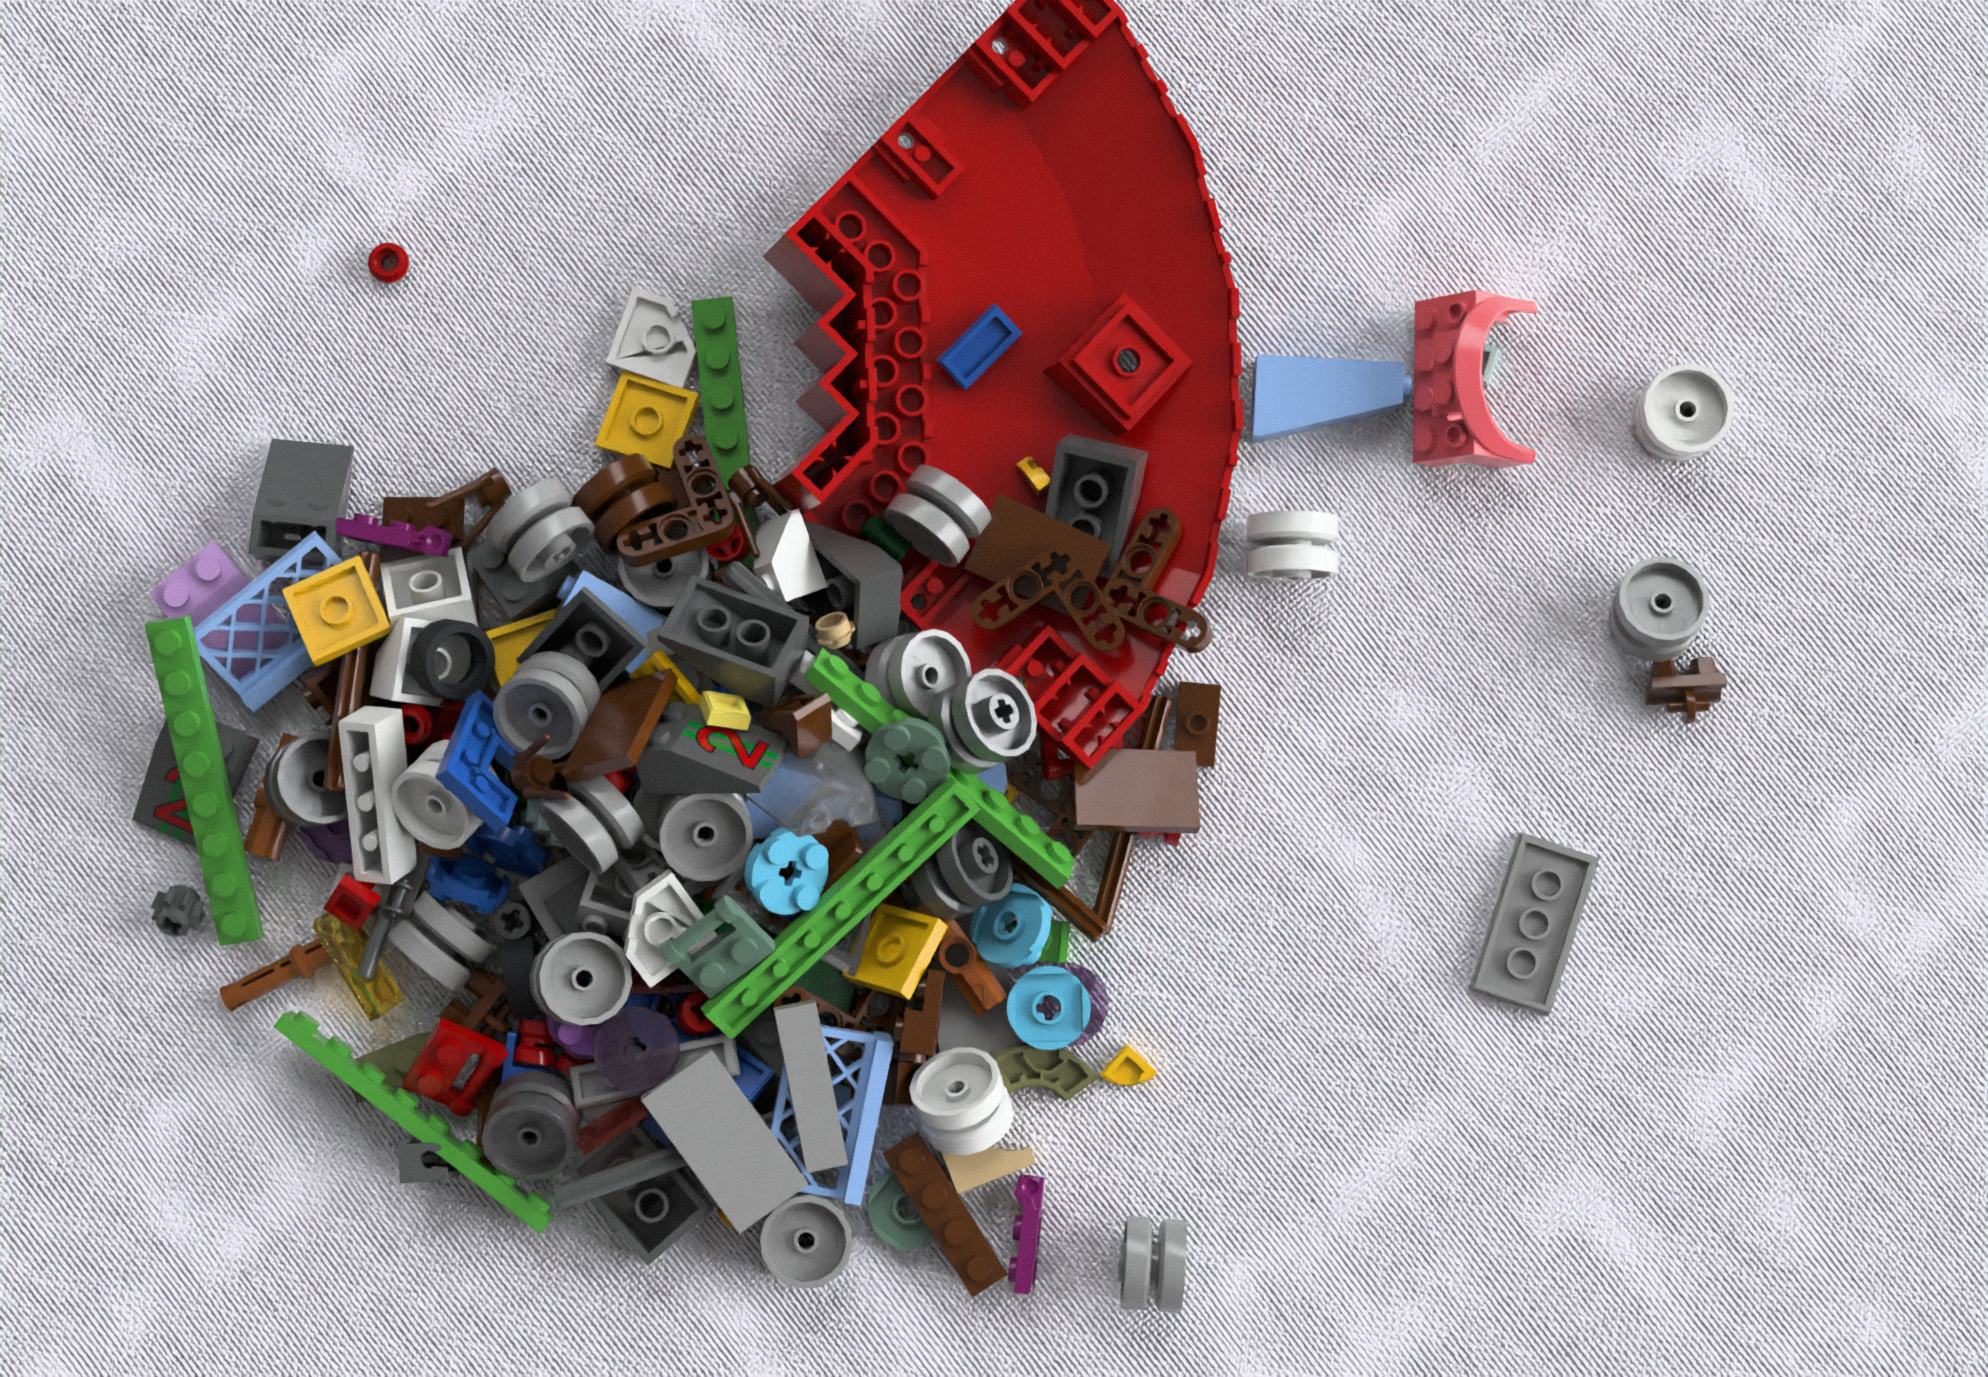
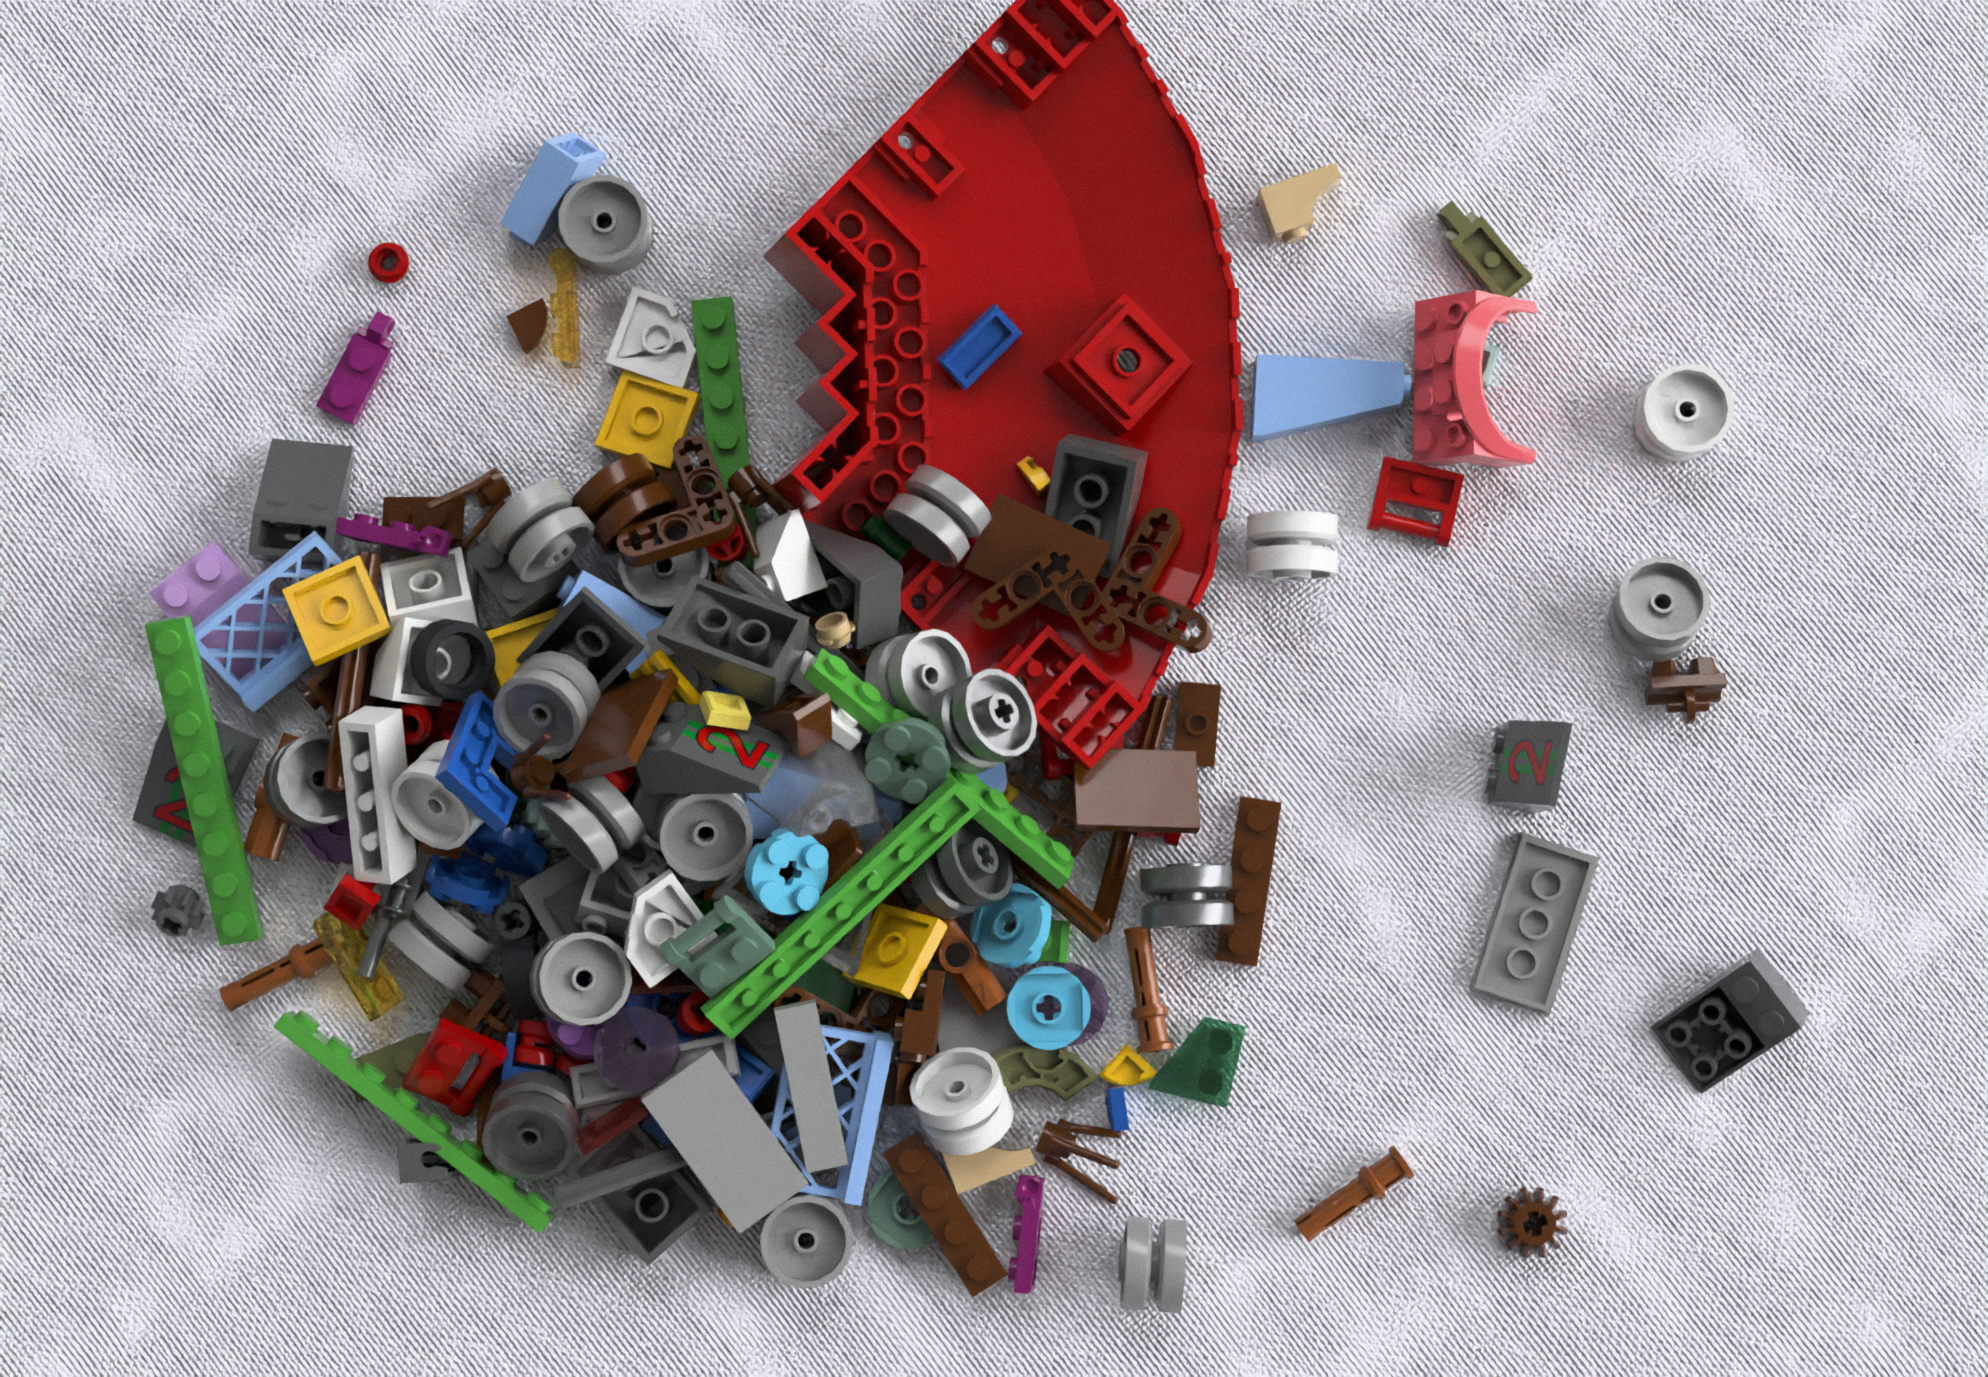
none -> magenta hinge [316,311,396,426]
none -> light blue slope [500,132,607,246]
none -> reddish brown tile [506,298,549,355]
none -> clear yellow plate [548,248,581,369]
none -> light grey wheel [558,175,653,275]
none -> reddish brown plant [1035,1119,1121,1204]
none -> blue tile [1104,1086,1129,1132]
none -> dark orange pin [1123,926,1174,1054]
none -> flat silver wheel [1140,863,1234,929]
none -> clear green wing [1148,1017,1246,1108]
none -> reddish brown plate [1215,796,1282,967]
none -> tan arch [1256,162,1342,245]
none -> dark orange pin [1293,1145,1415,1243]
none -> red plate [1367,456,1464,548]
none -> olive hinge [1436,200,1533,298]
none -> dark grey slope [1483,720,1573,814]
none -> reddish brown gear [1496,1187,1568,1258]
none -> dark grey slope [1651,947,1809,1094]

